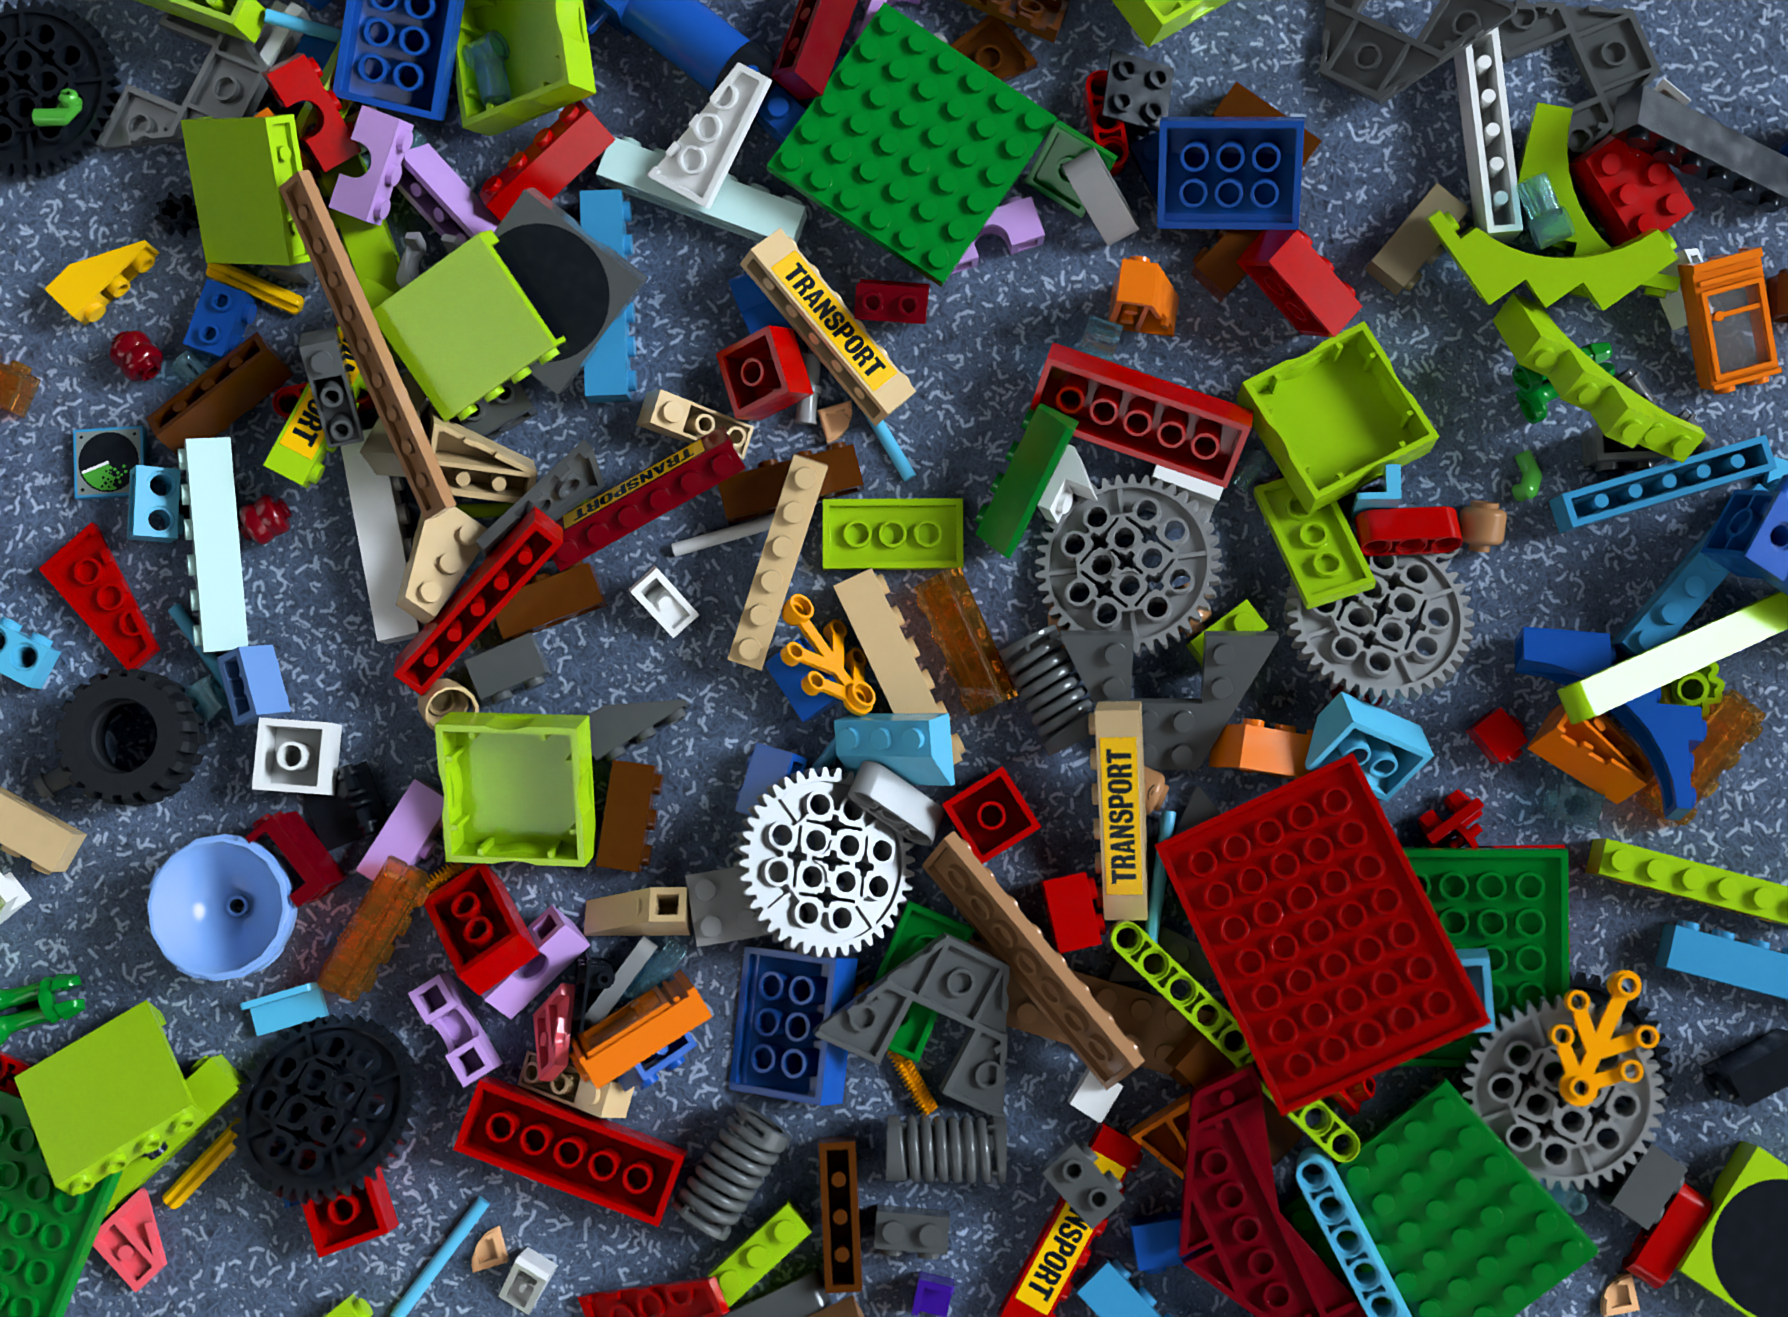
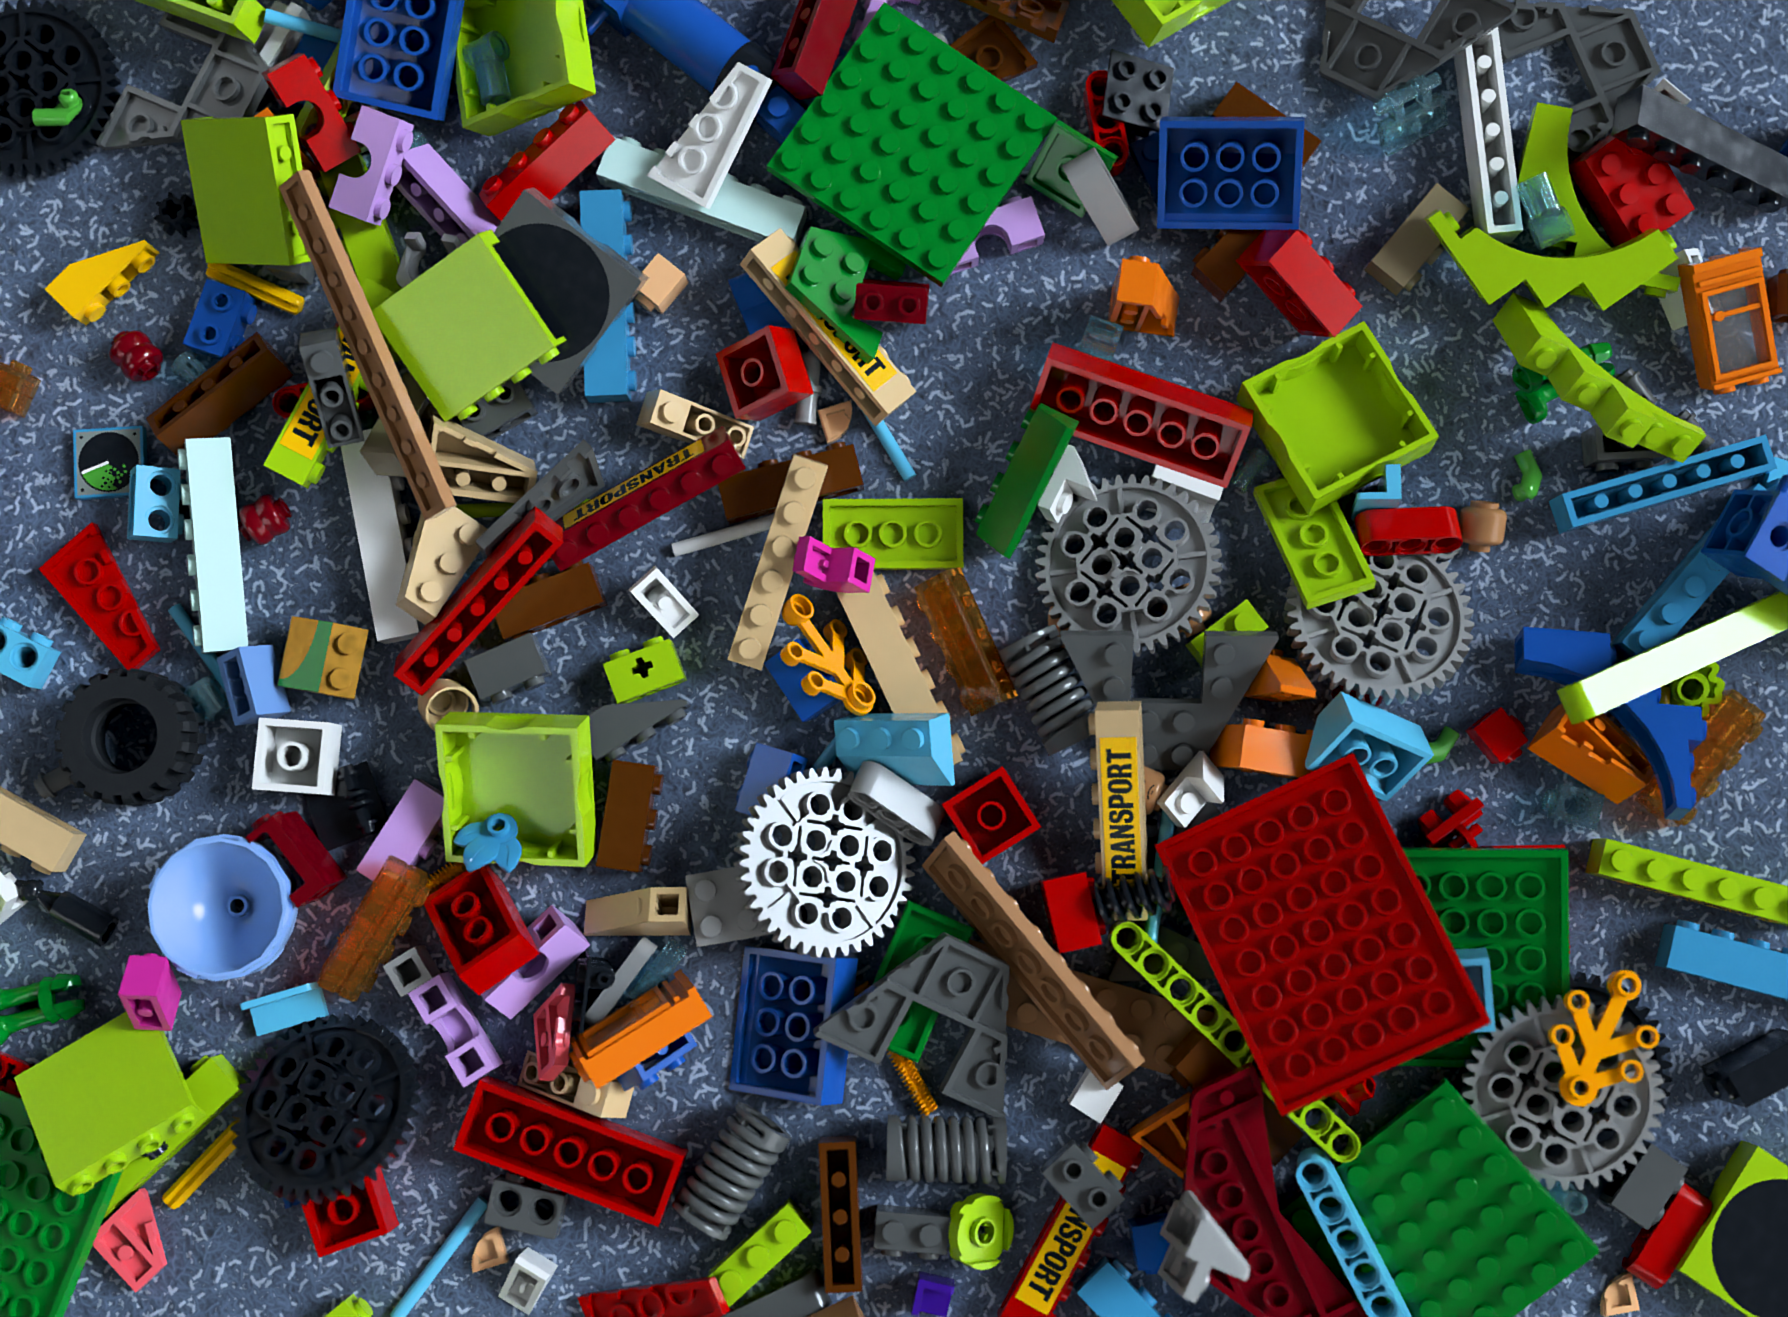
none -> black wheel [14,879,119,946]
none -> dark pink brick [118,953,182,1031]
none -> pearl gold slope [277,616,369,700]
none -> light grey brick [383,945,441,997]
none -> dark azure plate [453,813,522,873]
none -> dark grey brick [484,1171,569,1240]
none -> lime brick [603,636,688,704]
none -> light nougat brick [635,253,688,314]
none -> green wing [785,227,906,364]
none -> dark pink brick [792,536,875,593]
none -> lime plate [948,1193,1014,1270]
none -> black piece [1094,865,1175,925]
none -> white slope [1157,751,1224,828]
none -> light grey piece [1157,1190,1250,1303]
none -> orange slope [1243,649,1316,702]
none -> clear light blue plate [1373,72,1448,156]
none -> bright green arm [1425,726,1460,765]

